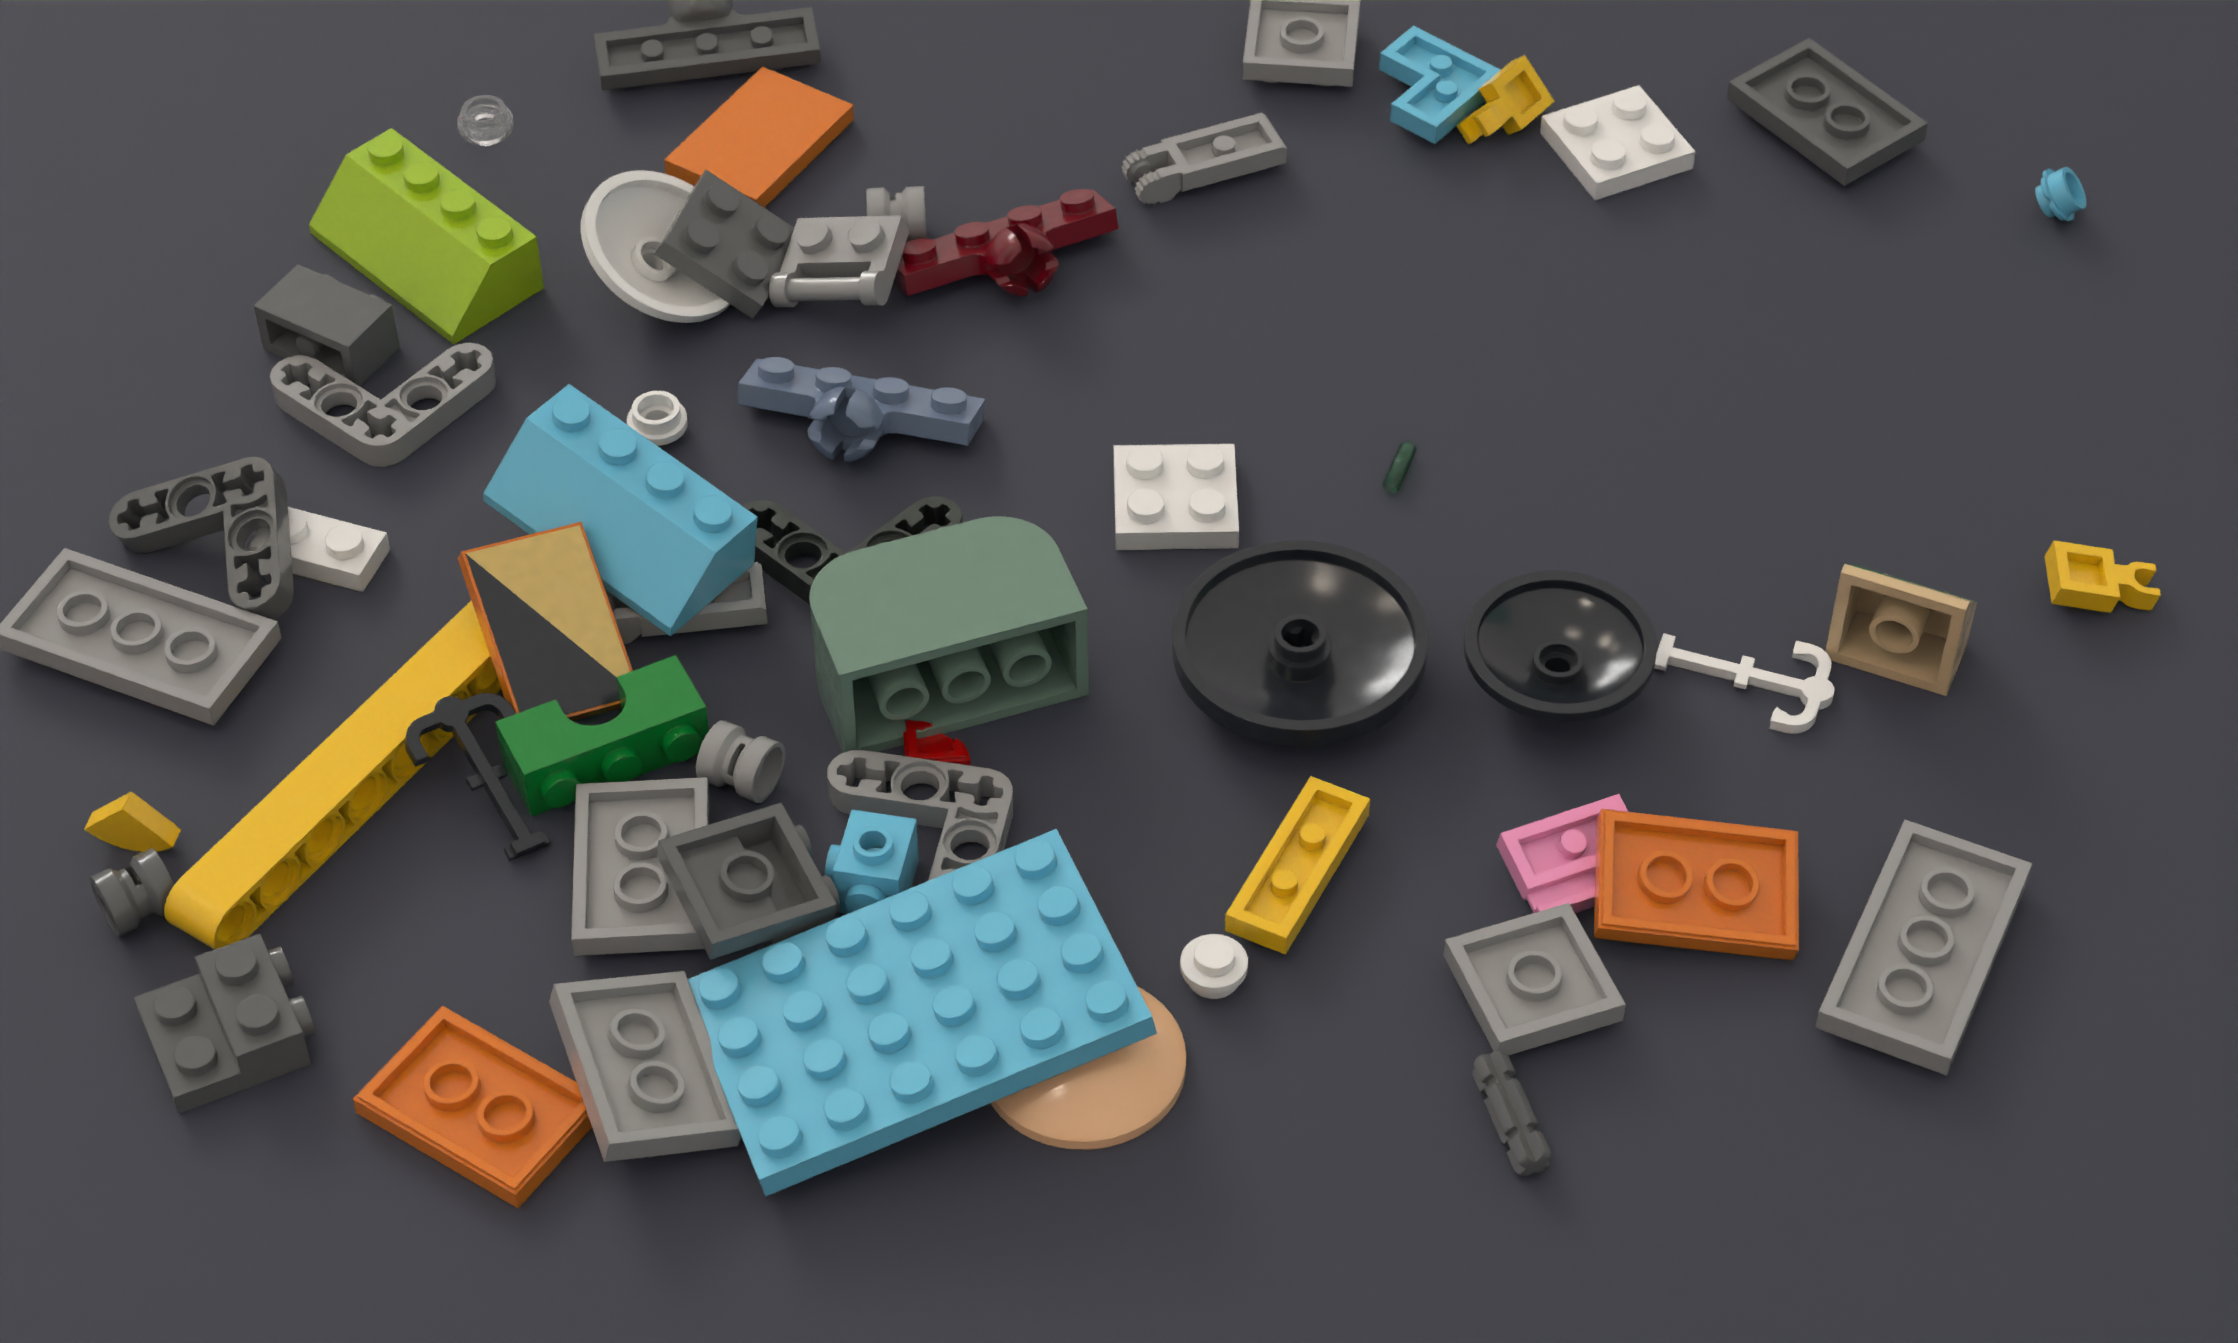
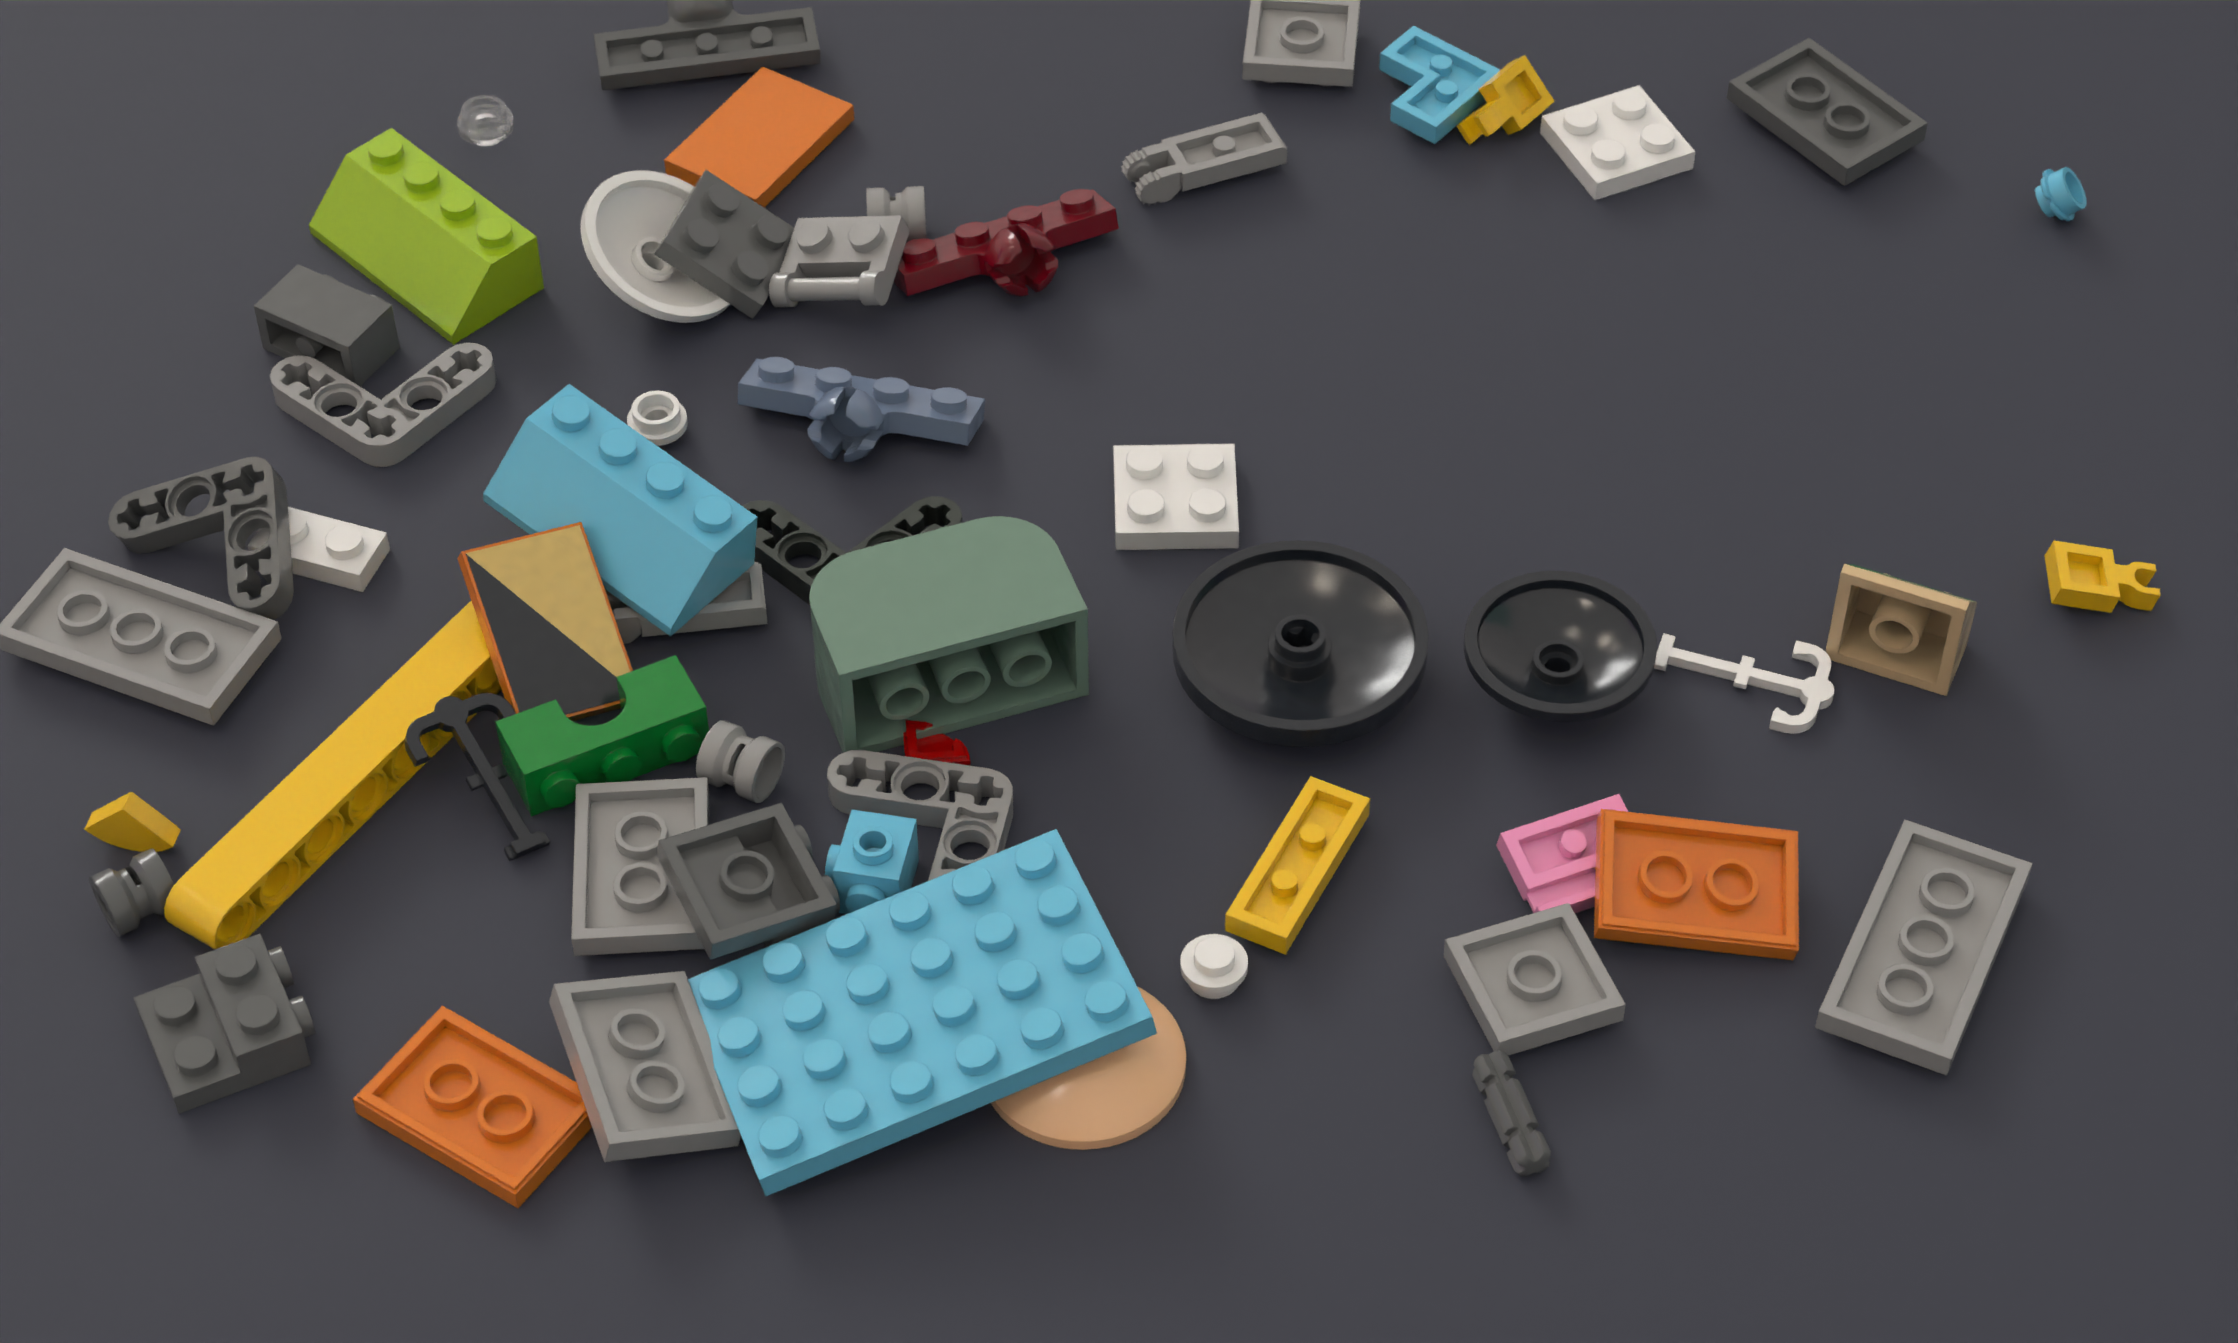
clear green leg [1382,440,1417,493] -> none

